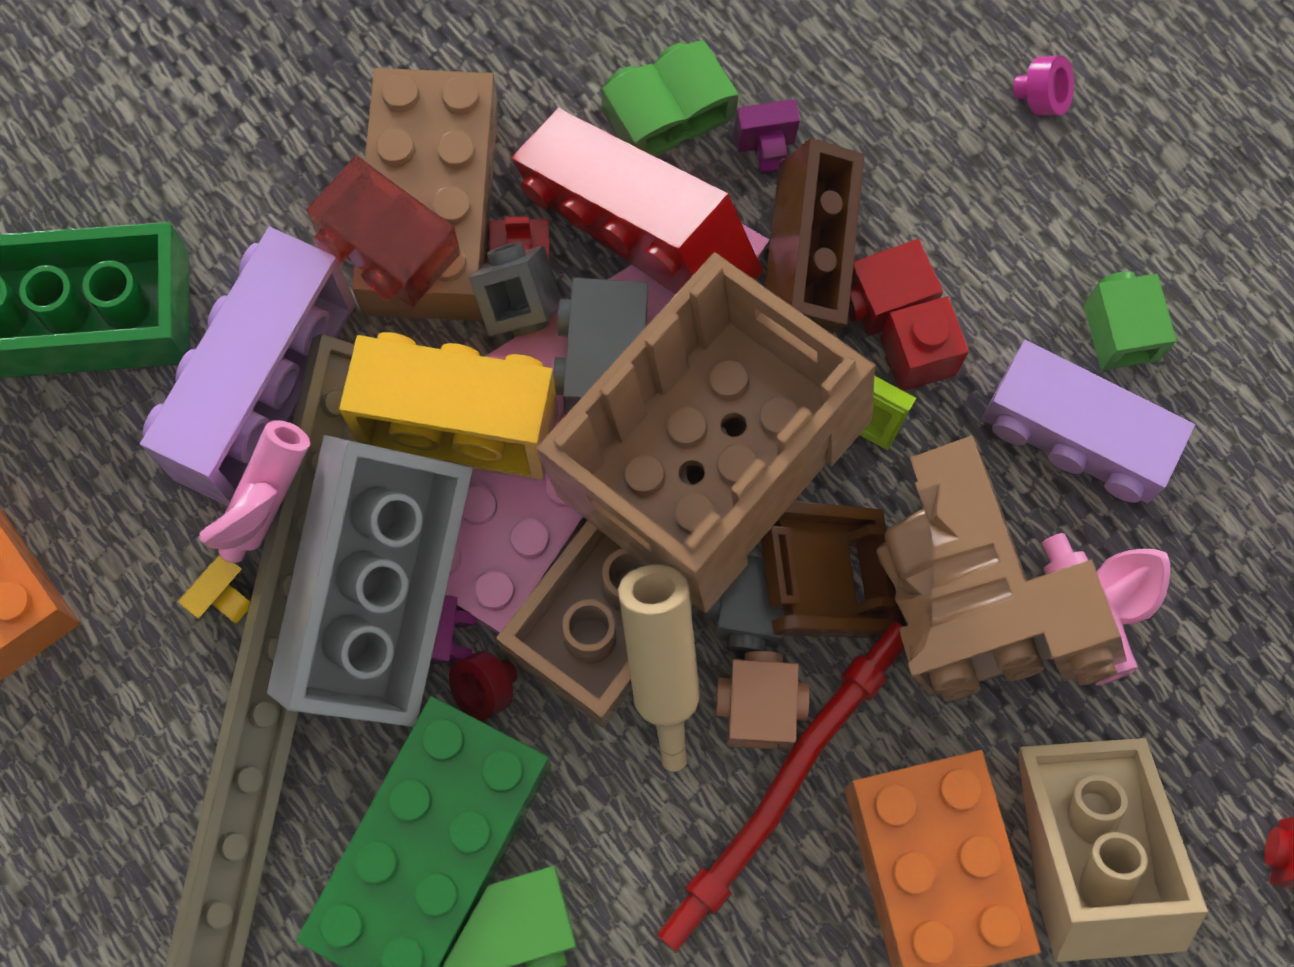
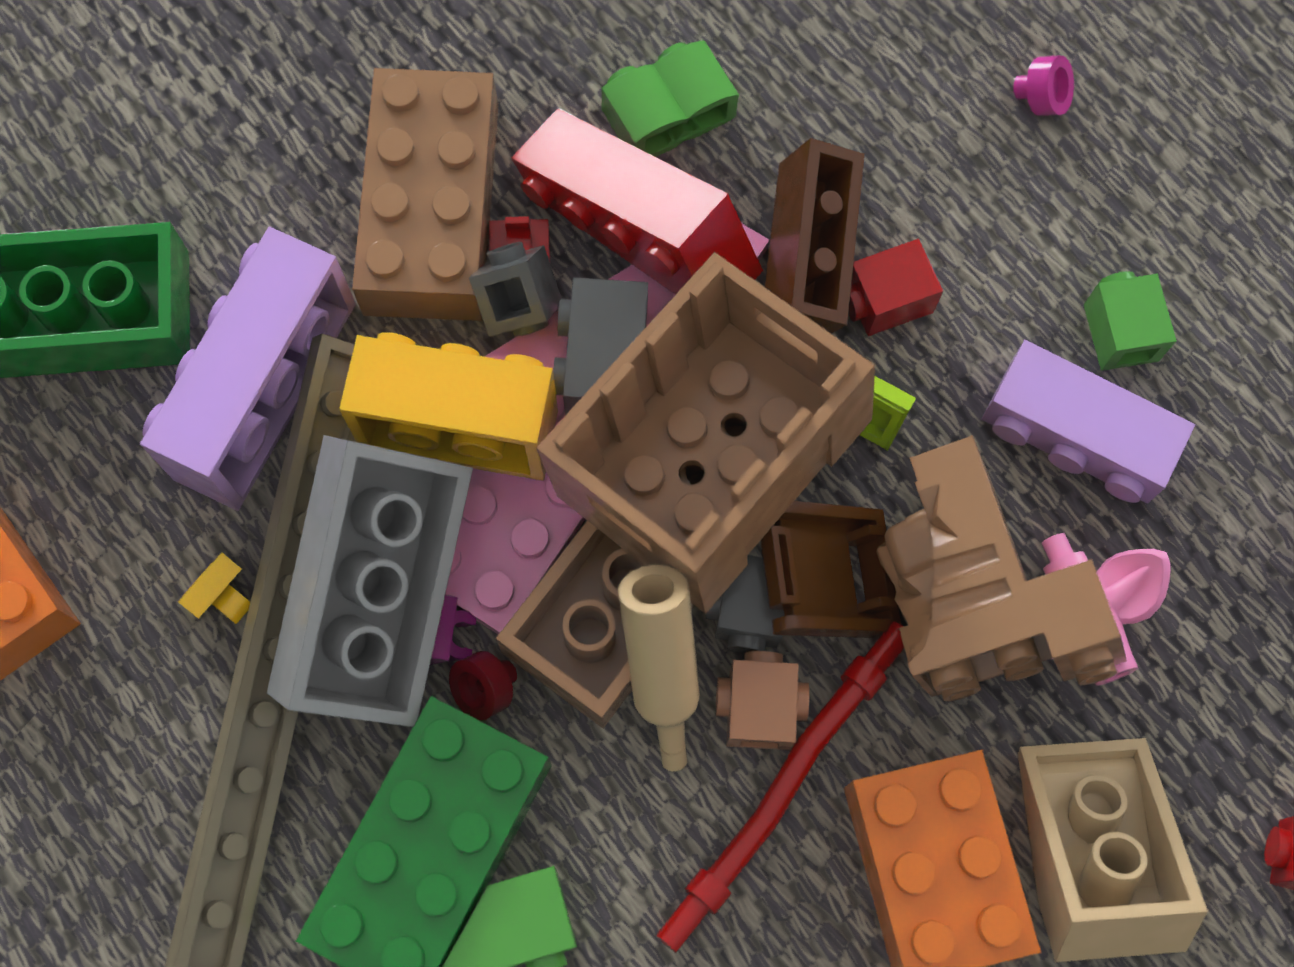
bright pink plant [199,420,310,563] -> none
clear red brick [306,155,461,308] -> none
magenta tile [734,99,800,174] -> none
red brick [880,296,969,391] -> none

